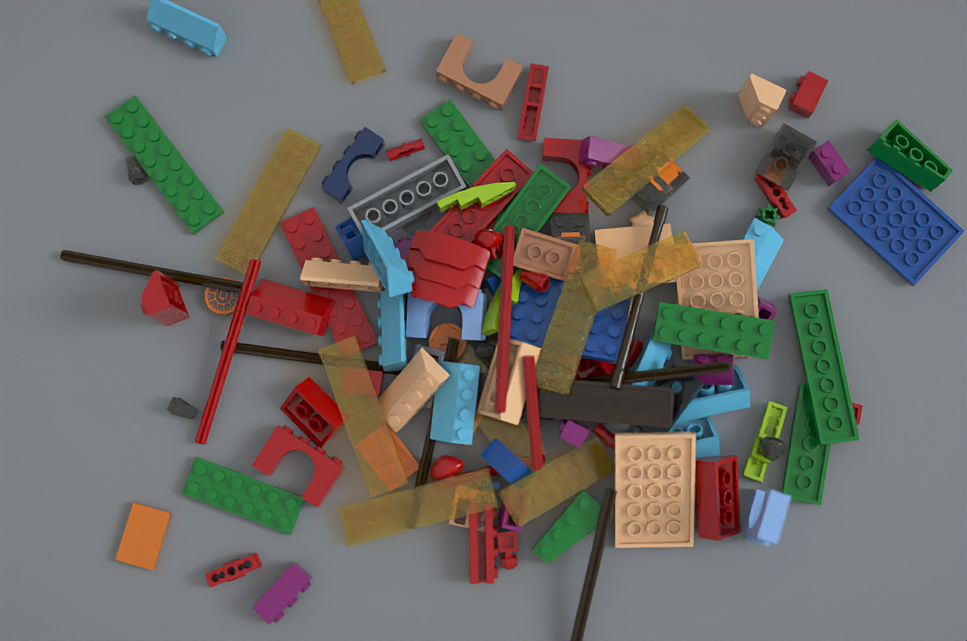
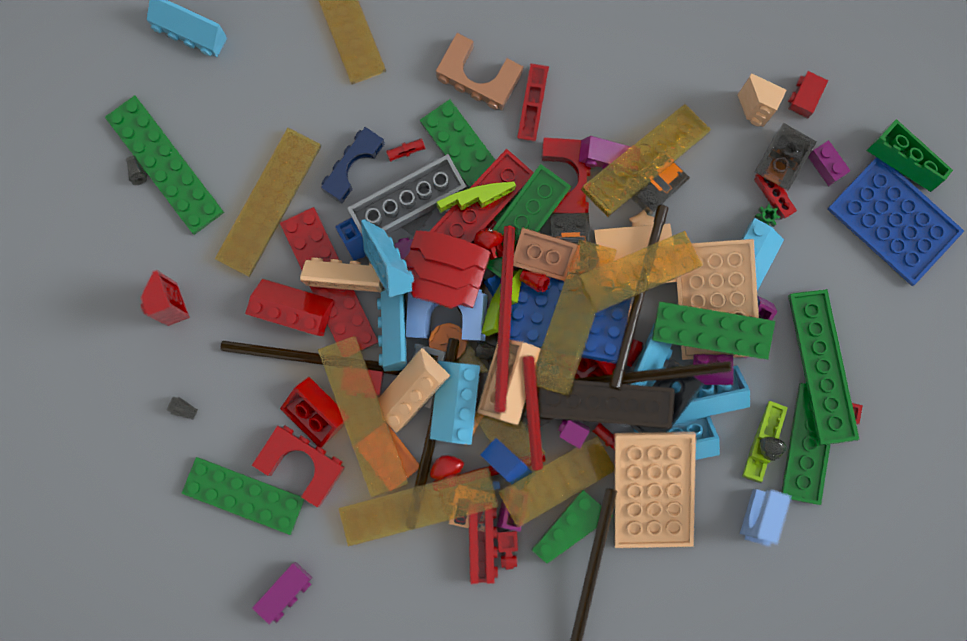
dark brown axle [60,250,243,293] -> none
orange tile [115,502,172,571] -> none
red axle [195,259,261,445] -> none
tile [204,277,240,315] -> none
red piece [205,553,262,588] -> none
red slope [695,455,741,541] -> none

